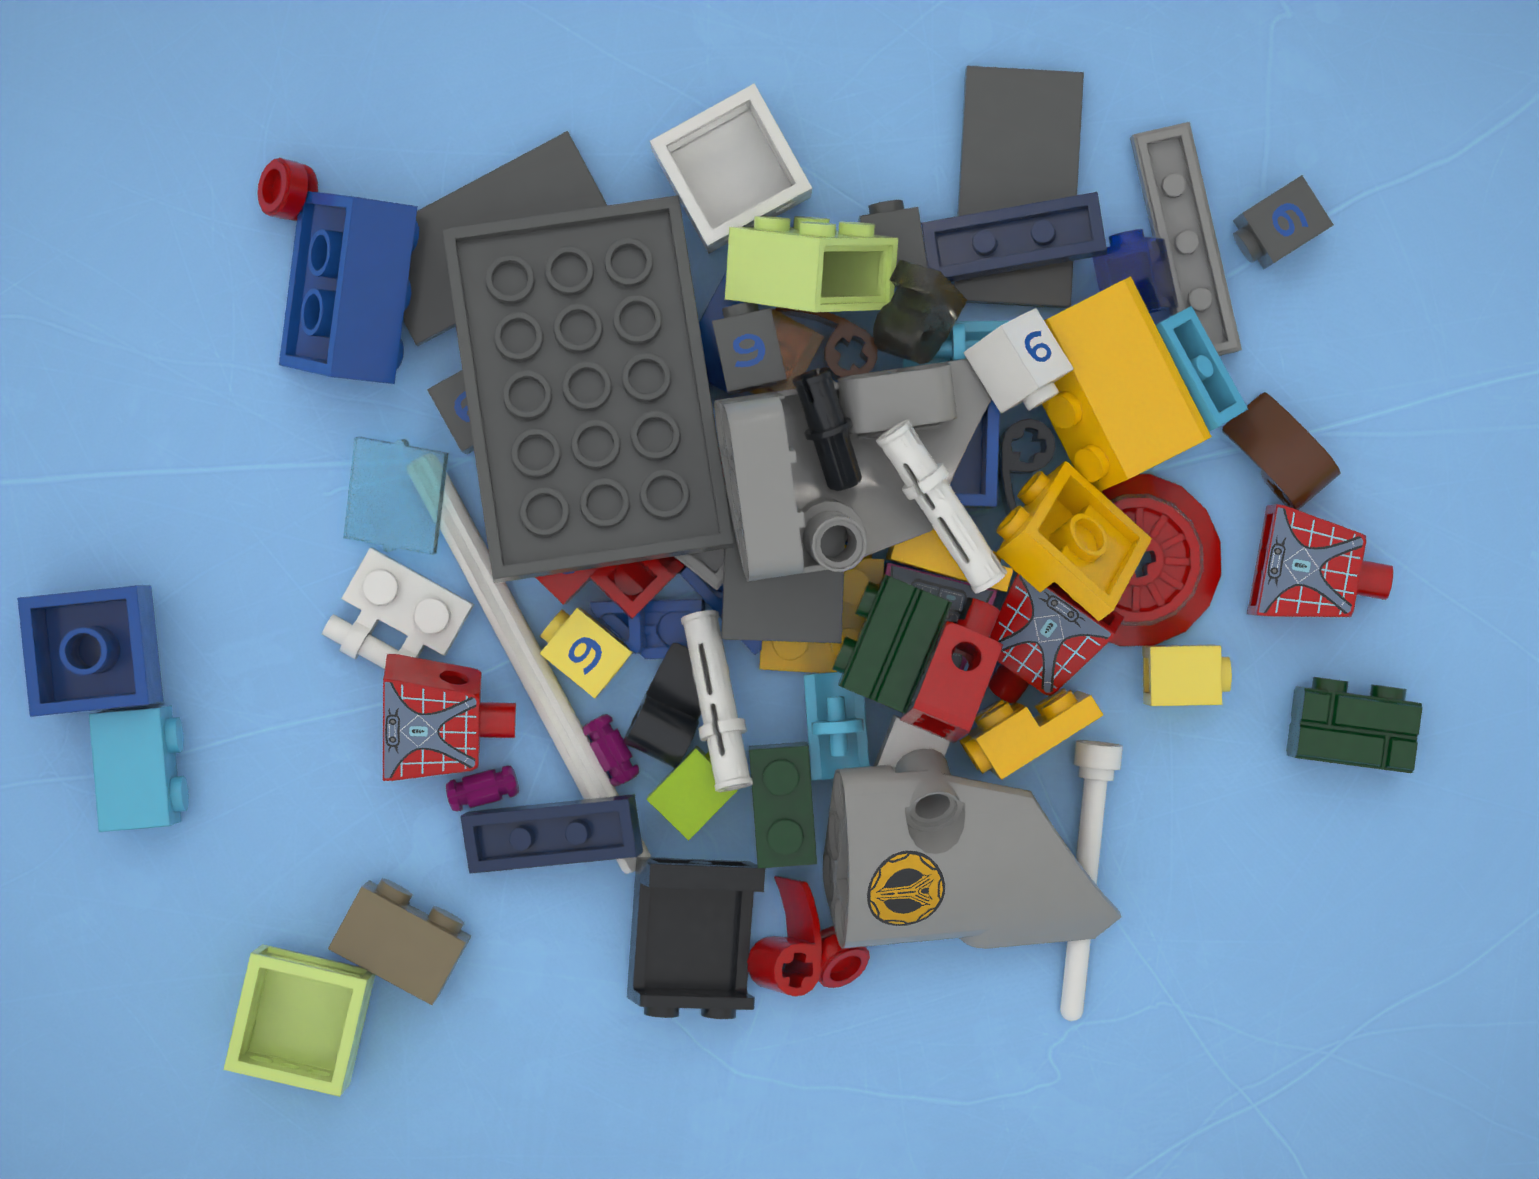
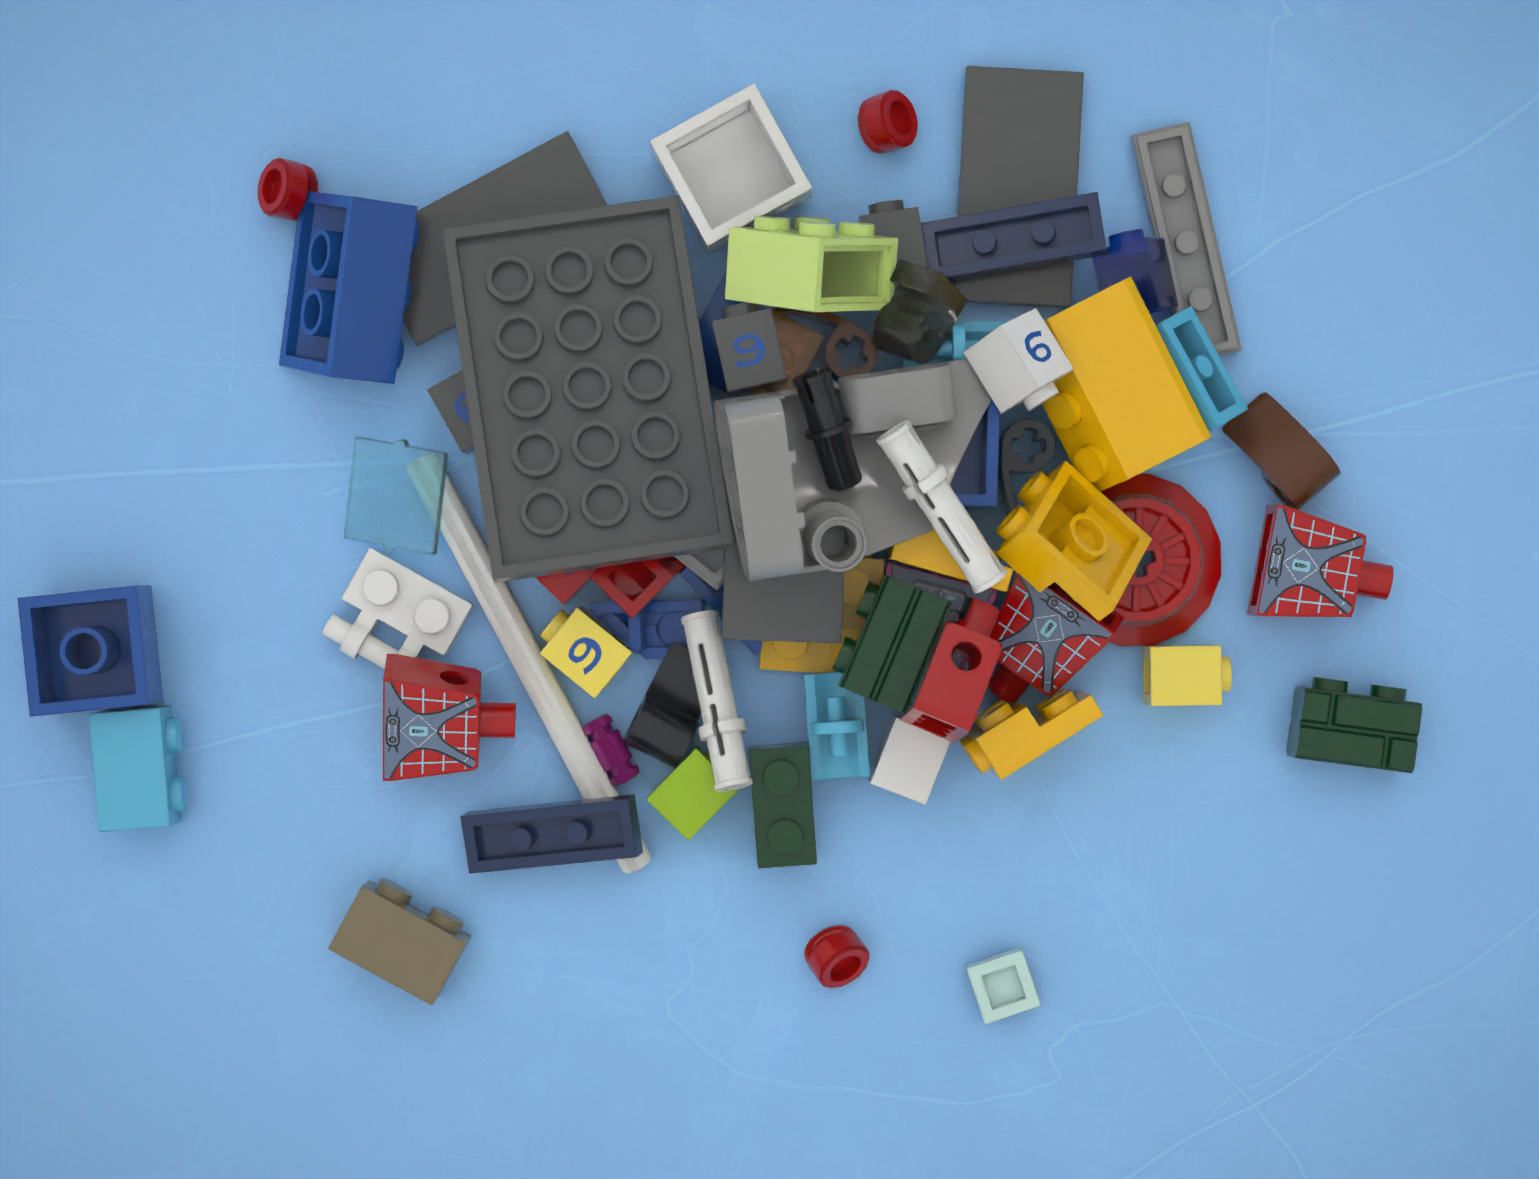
yellowish green piece [223,944,375,1097] -> none
magenta piece [446,765,519,812] -> none
black panel [627,857,765,1019] -> none
red panel [747,876,822,997] -> none
light grey panel [823,749,1121,949] -> none
white piece [1060,740,1123,1021] -> none
dark grey brick [1233,175,1334,269] -> none
none -> red tile [857,90,918,154]
none -> light aqua plate [965,947,1041,1025]

